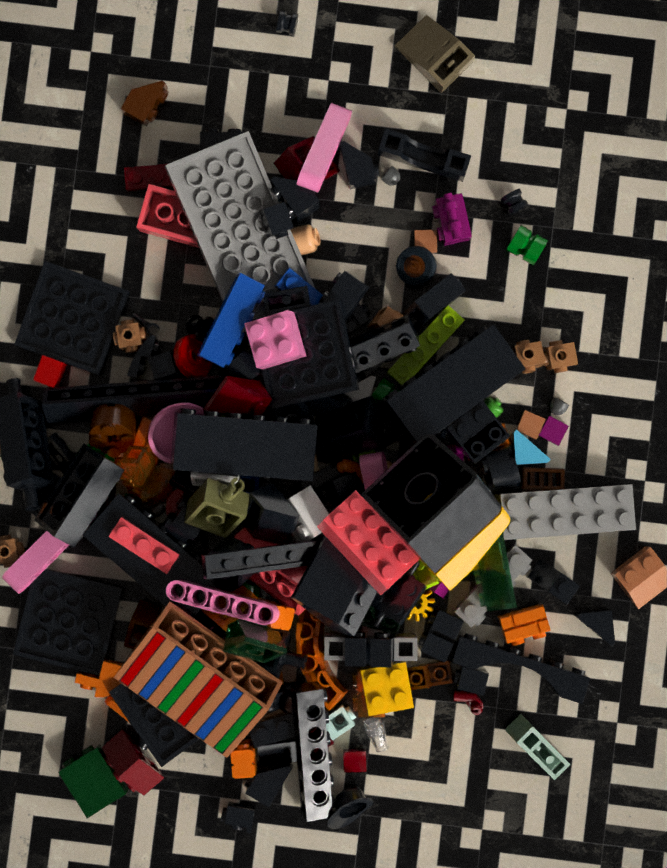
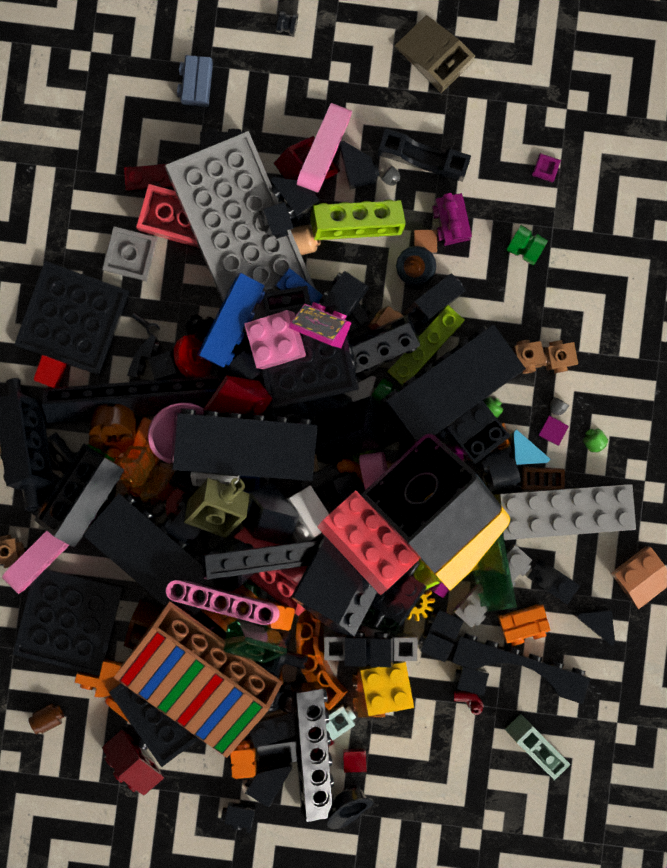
dark green brick [58,744,128,818] -> none
coral plate [109,517,180,574] -> none
medium nougat brick [113,319,147,353] -> none
reddish brown slope [121,81,169,127] -> none
clear cone [363,716,389,752] -> none
reddish brown slope [407,659,454,690] -> none
black wheel [500,188,528,215] -> none
nougat tile [516,410,545,440] -> none
none -> reddish brown brick [28,704,64,734]
none -> light grey plate [102,227,158,282]
none -> sand blue brick [177,55,213,107]
none -> slope [289,302,351,348]
none -> lime brick [310,199,406,240]
none -> magenta tile [532,153,561,182]
none -> bright green piece [583,429,608,453]

